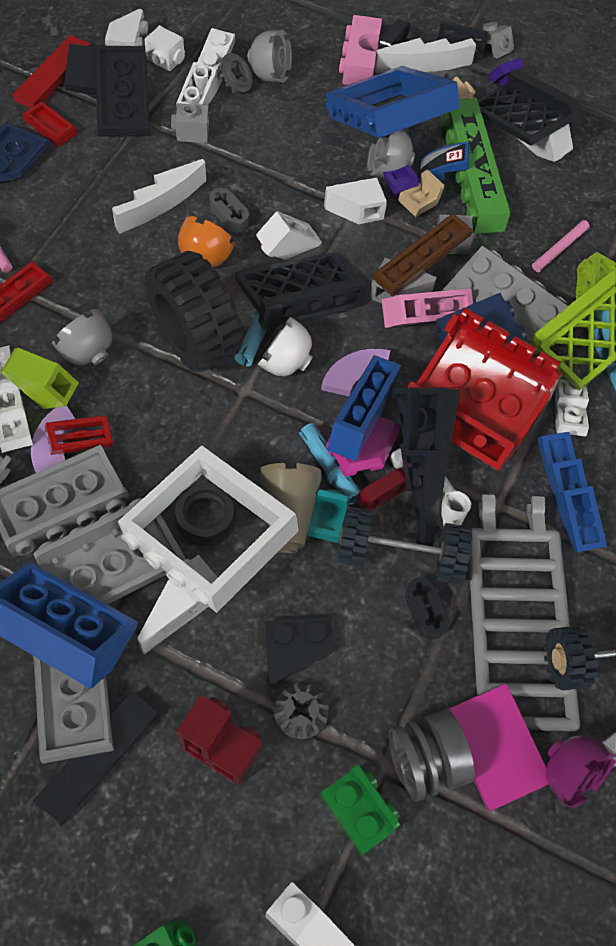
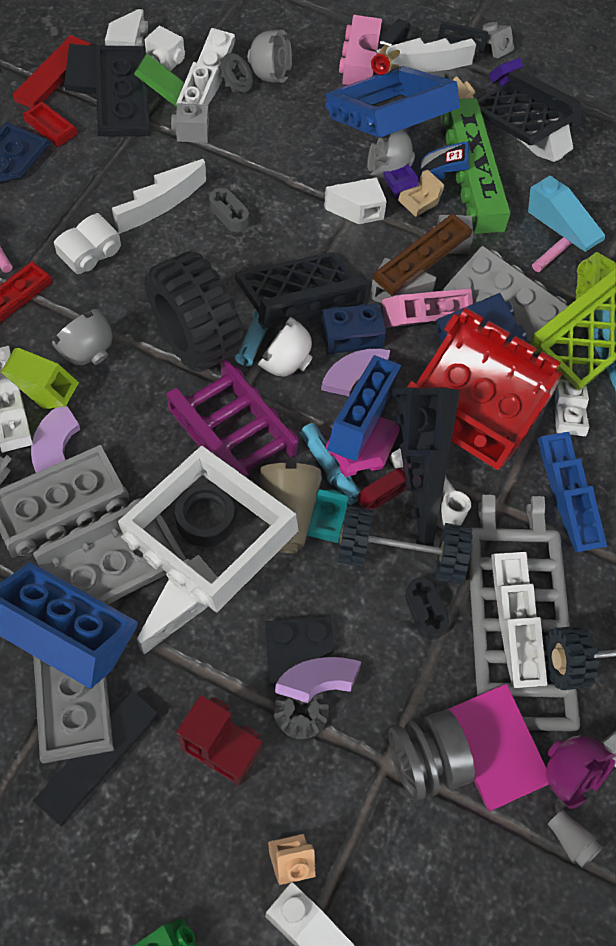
red tile [45,415,113,455] -> none
orange cylinder [178,216,235,268] -> none
white slope [256,211,322,260] -> none
green bracket [320,764,400,856] -> none
none -> white brick [54,213,121,275]
none -> bright green tile [134,54,184,106]
none -> magenta fence [166,359,299,479]
none -> light nougat bracket [268,834,315,885]
none -> lavender tile [275,657,361,703]
none -> dark blue brick [321,304,386,354]
none -> red piece [371,44,400,75]
none -> white slope [491,552,547,688]
none -> medium azure slope [528,176,605,252]
none -> light grey cone [548,810,603,868]

